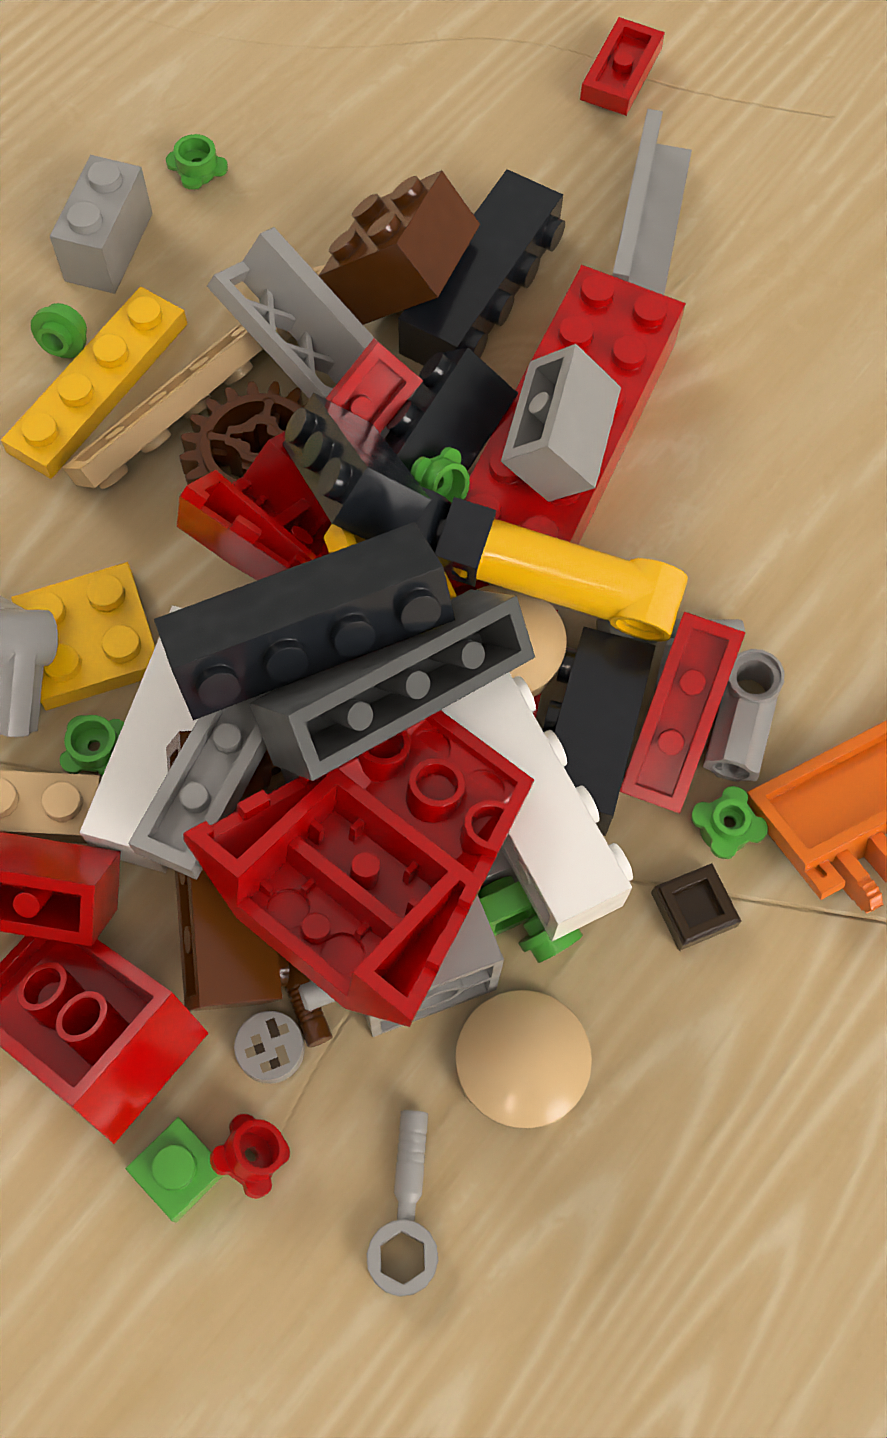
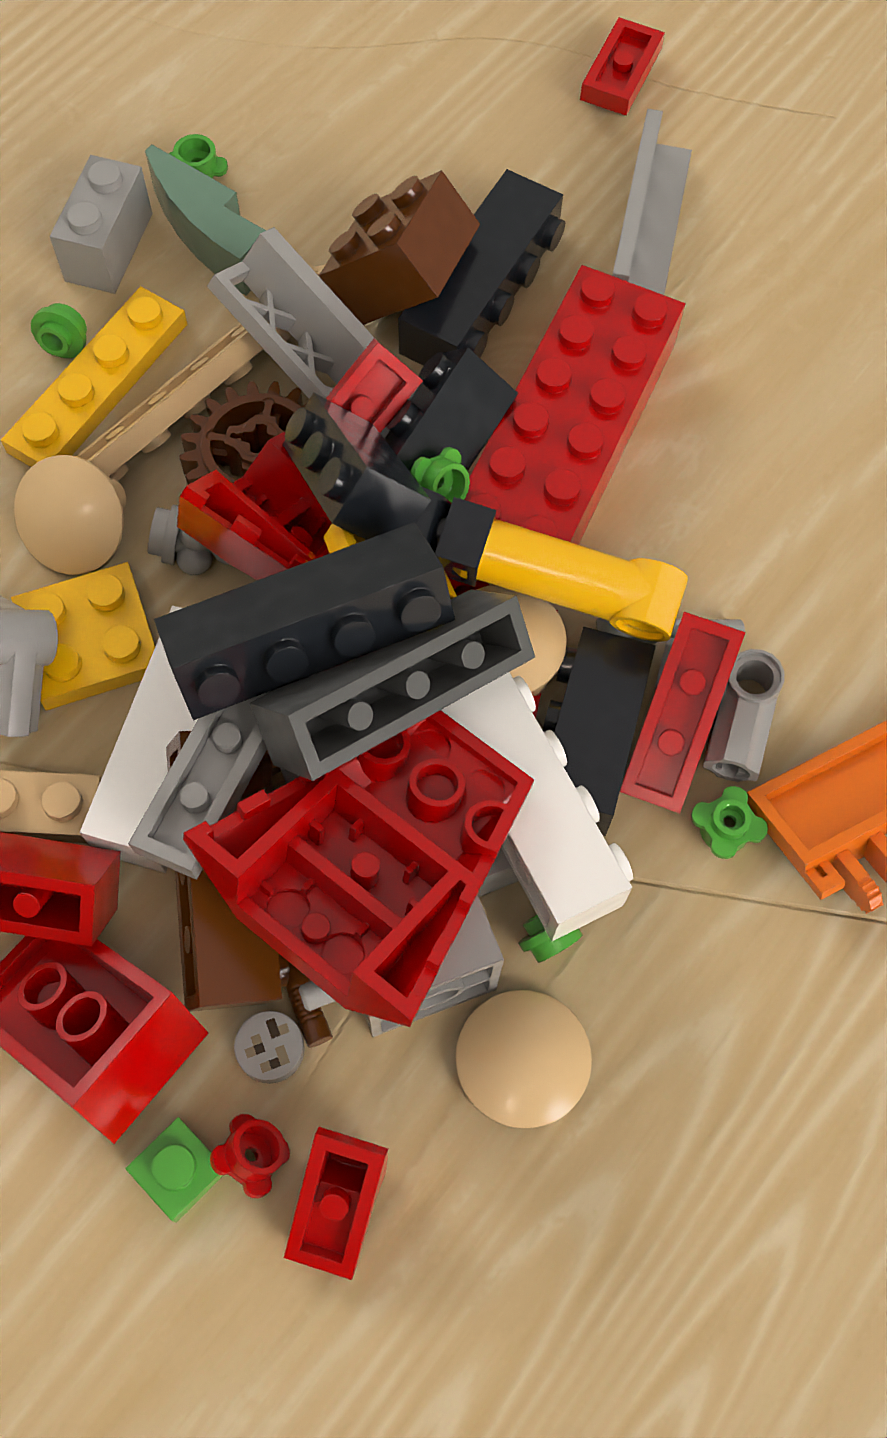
bright green plate [60,715,124,777] -> none
light grey piece [367,1110,438,1297] -> none
bright green plate [478,876,537,936] -> none
light grey brick [501,344,621,502] -> none
dark brown tile [651,863,742,951] -> none
none -> tan dish [14,455,127,575]
none -> sand green slope [145,144,266,296]
none -> light grey piece [148,504,230,575]
none -> red slope [283,1127,389,1280]

